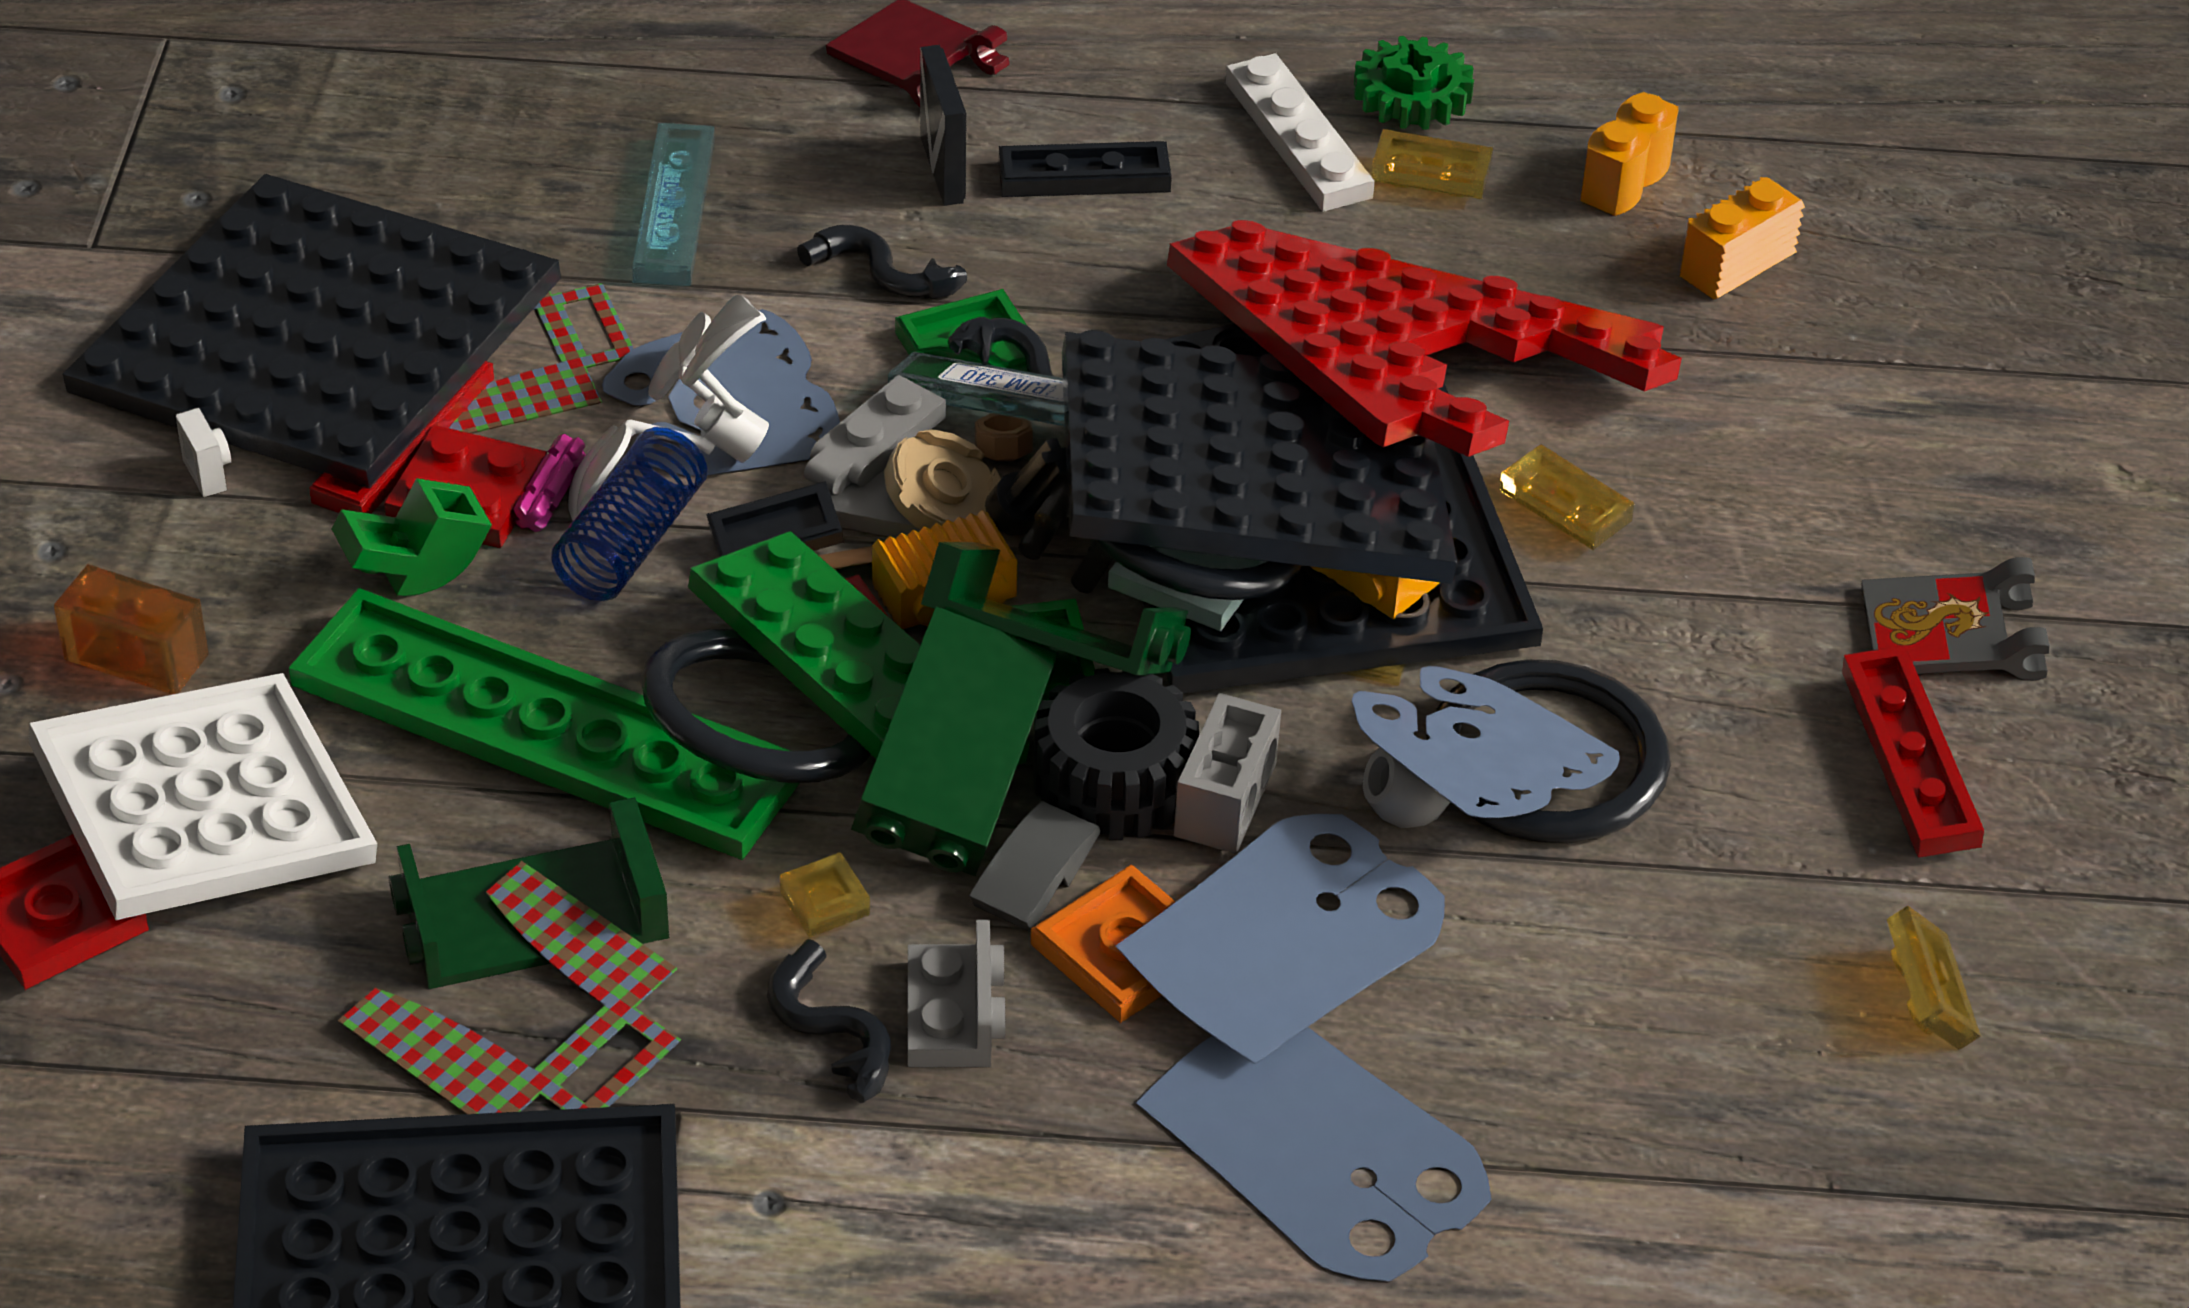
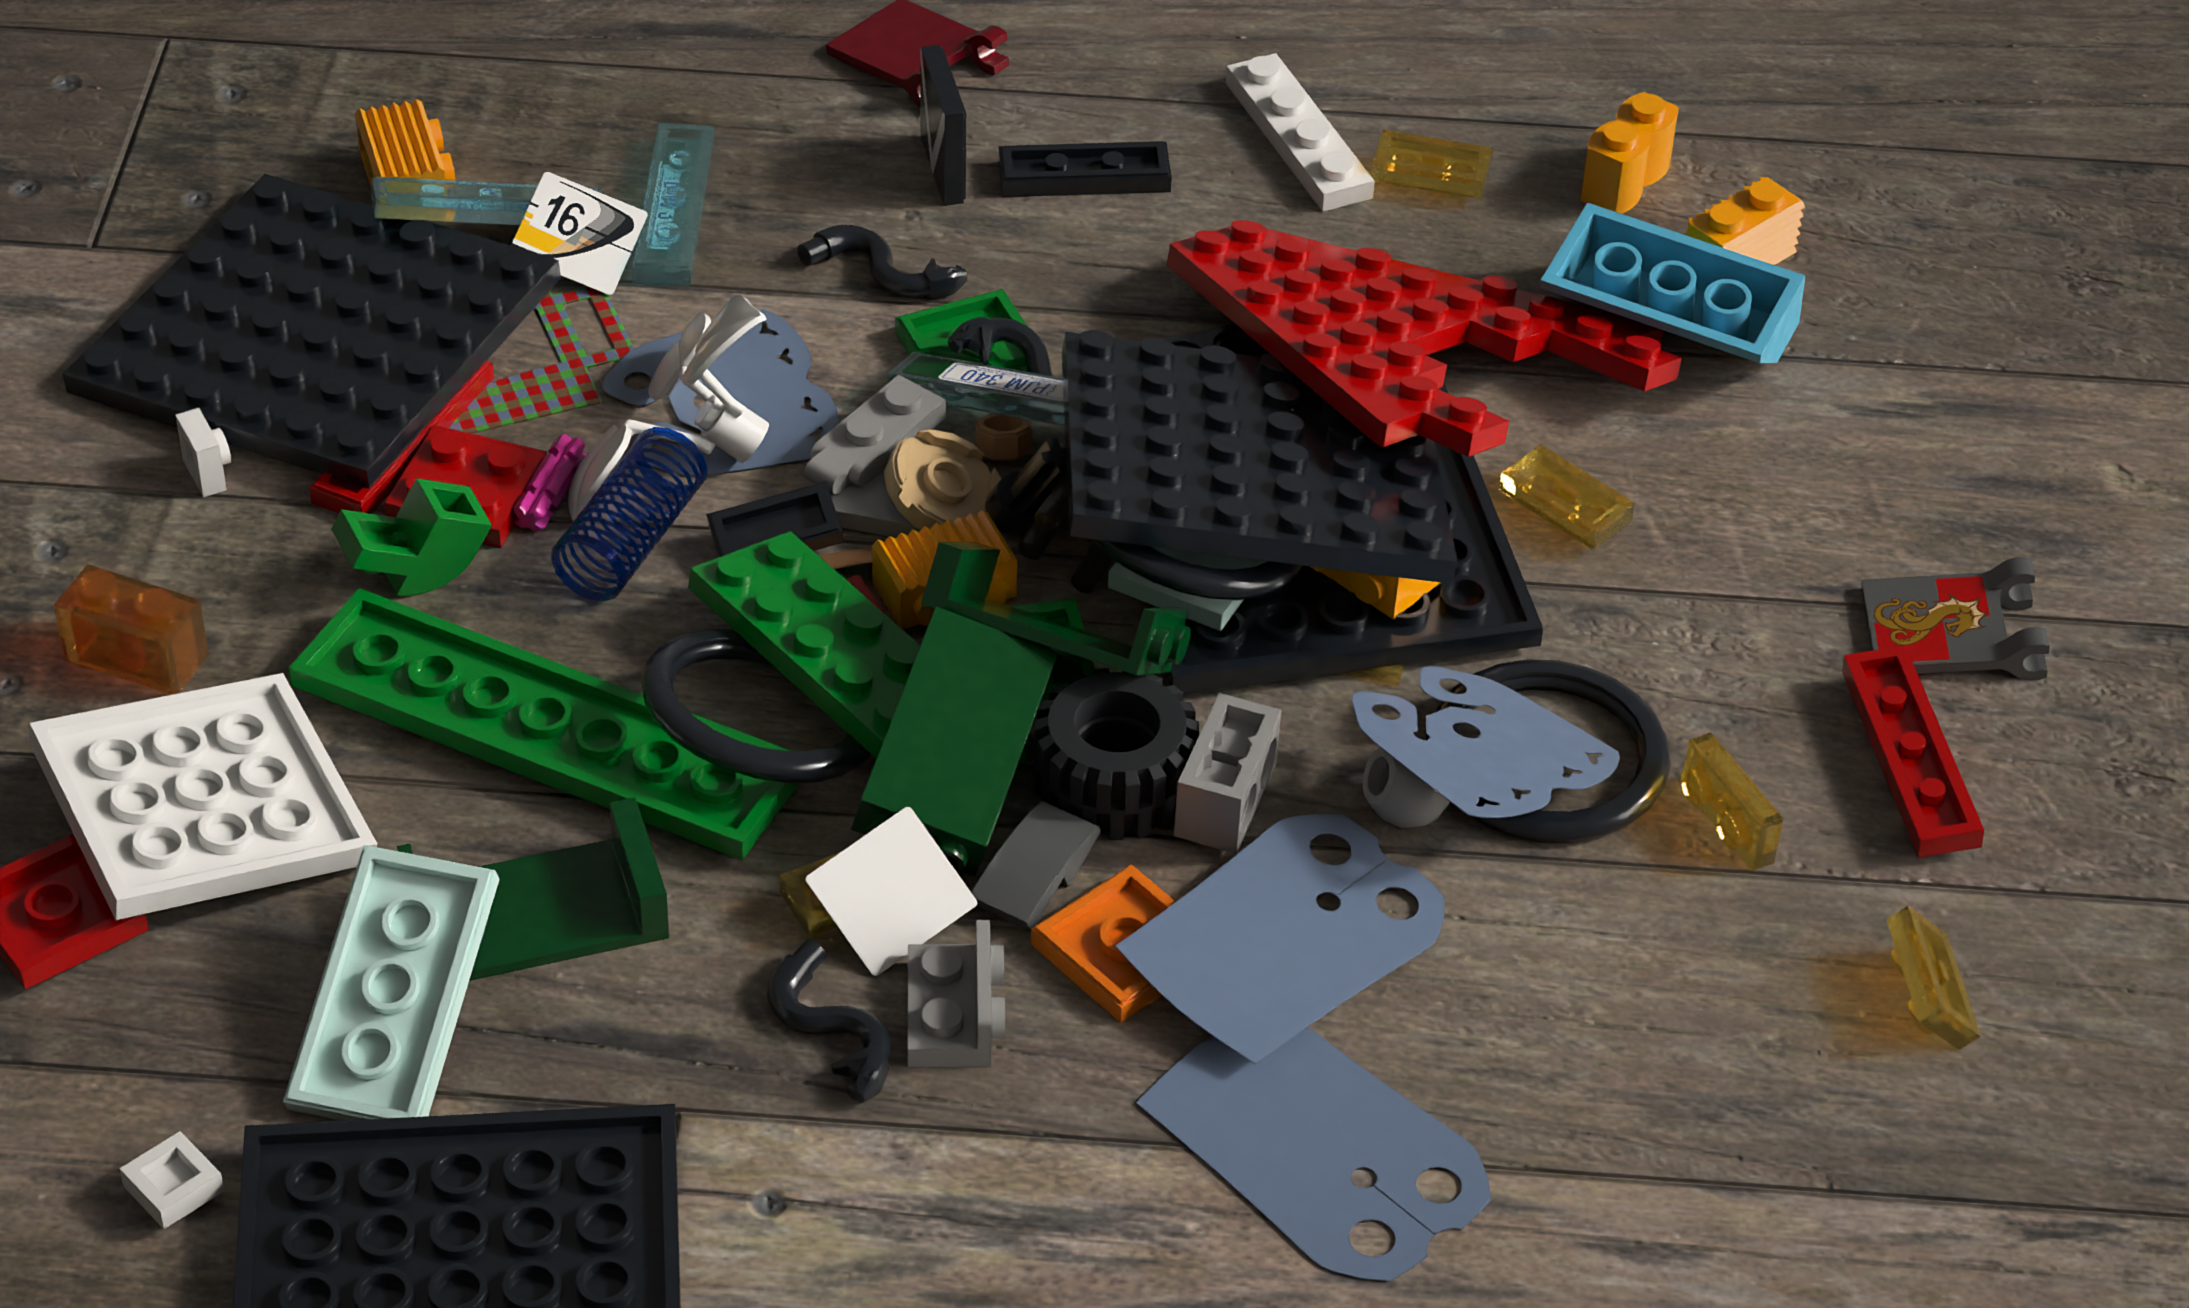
piece [338,861,681,1114] -> none
green gear [1354,36,1474,130] -> none
none -> white plate [119,1131,224,1229]
none -> light aqua tile [283,845,499,1121]
none -> light orange brick [354,99,456,208]
none -> clear light blue tile [371,177,604,225]
none -> sticker [511,172,648,295]
none -> white sticker [806,807,977,976]
none -> medium azure slope [1540,202,1805,363]
none -> clear yellow plate [1681,732,1783,872]

